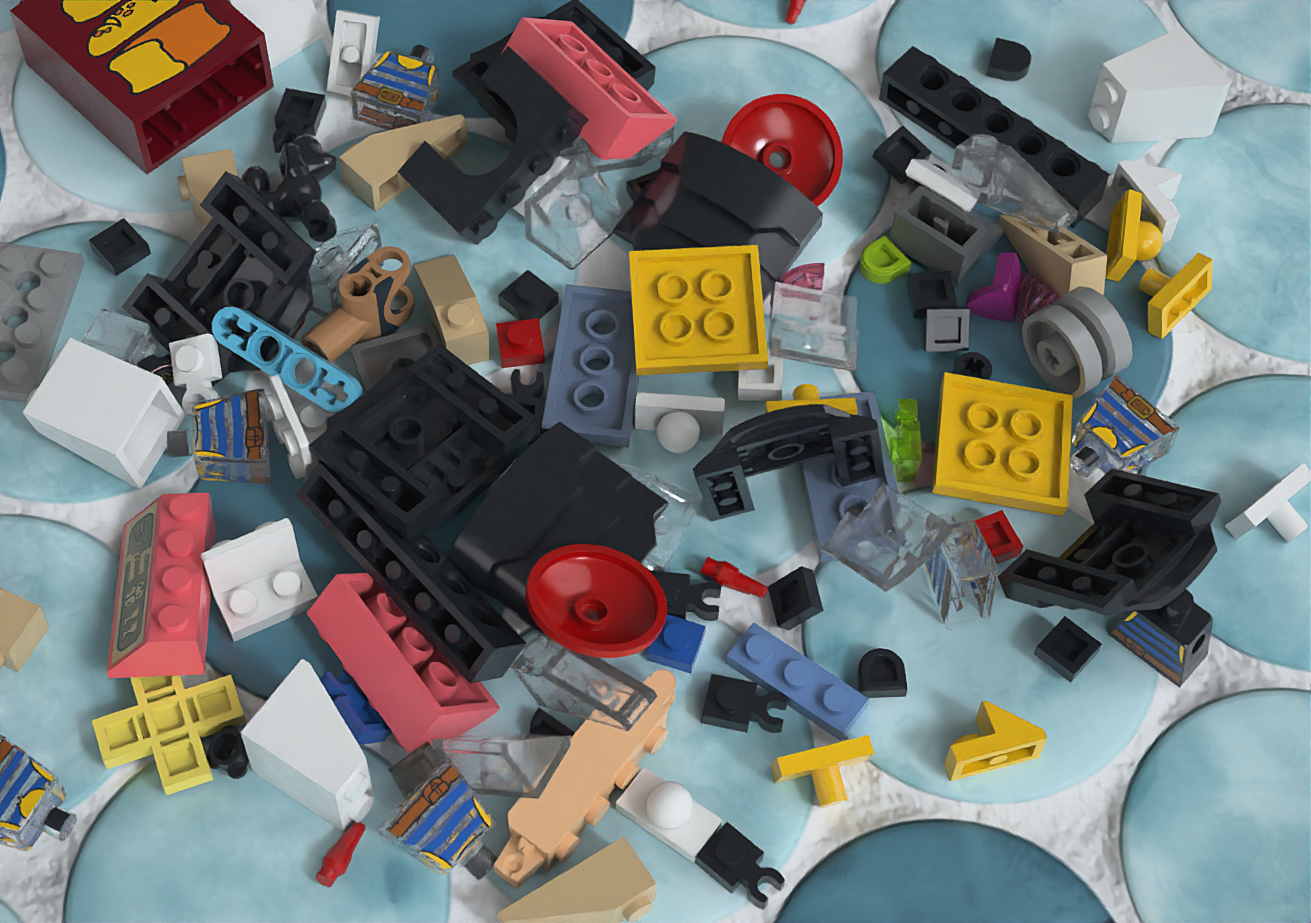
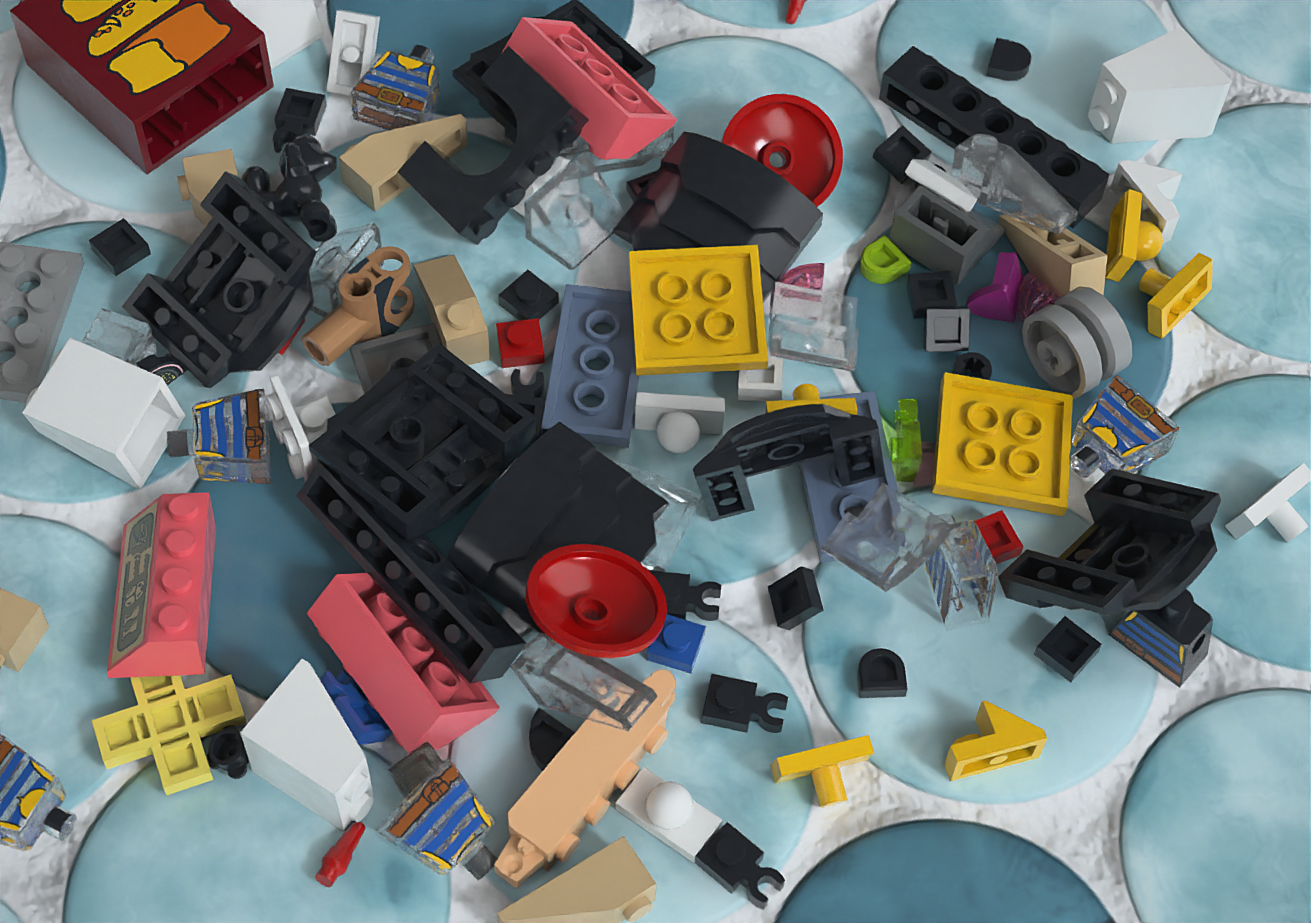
white plate [169,333,222,416] -> none
white bracket [201,518,318,642] -> none
medium azure beam [212,307,363,413] -> none
clear slope [432,732,571,799] -> none
red piece [700,557,768,598] -> none
medium blue plate [726,622,869,741] -> none

